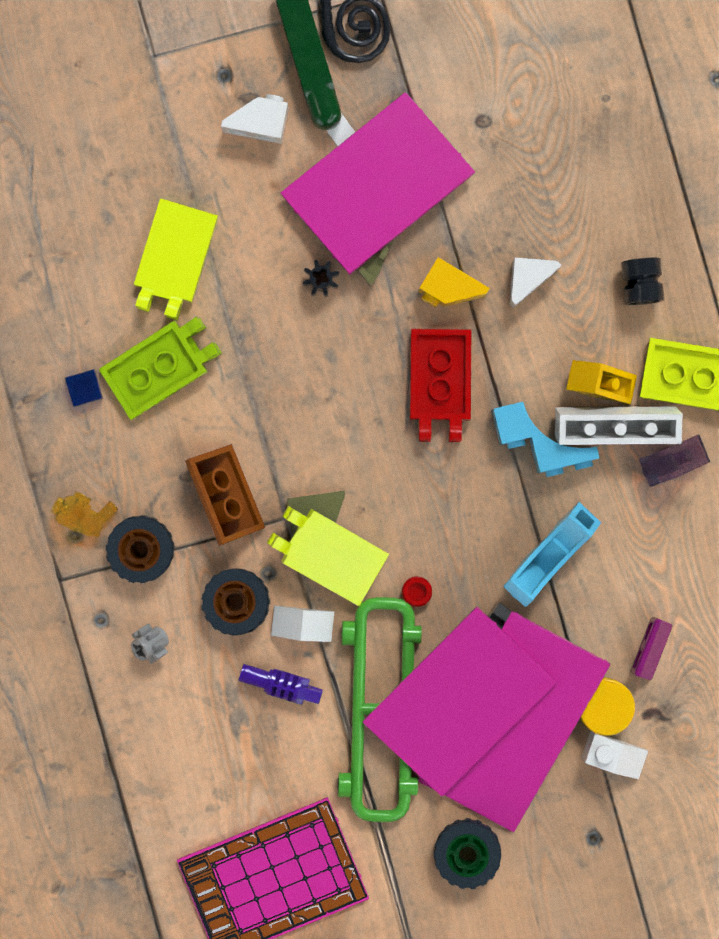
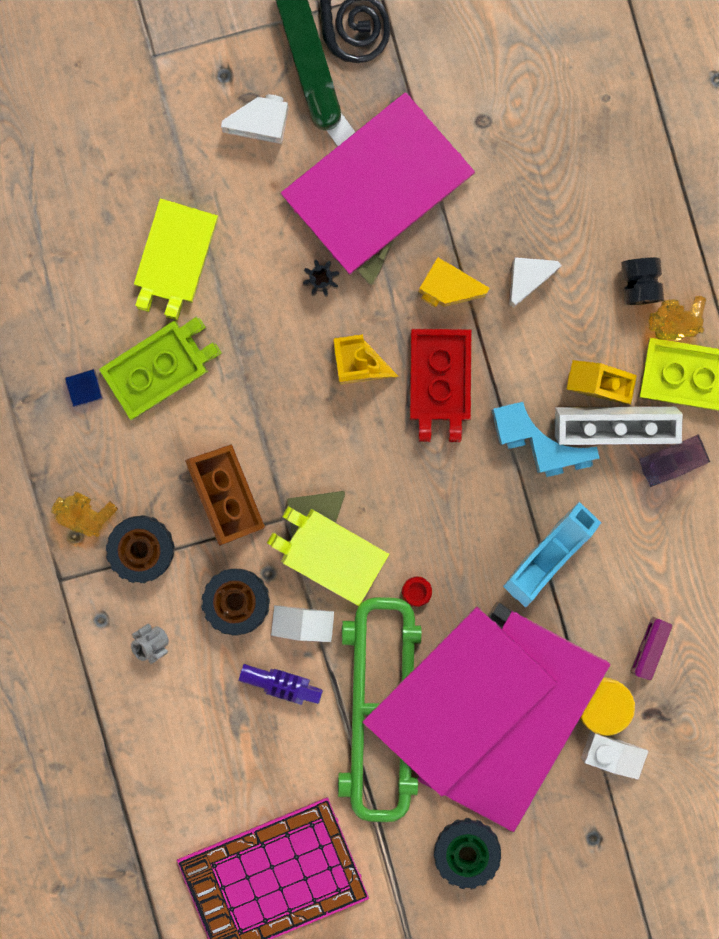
none -> yellow slope [333,334,399,385]
none -> clear yellow piece [649,296,706,340]

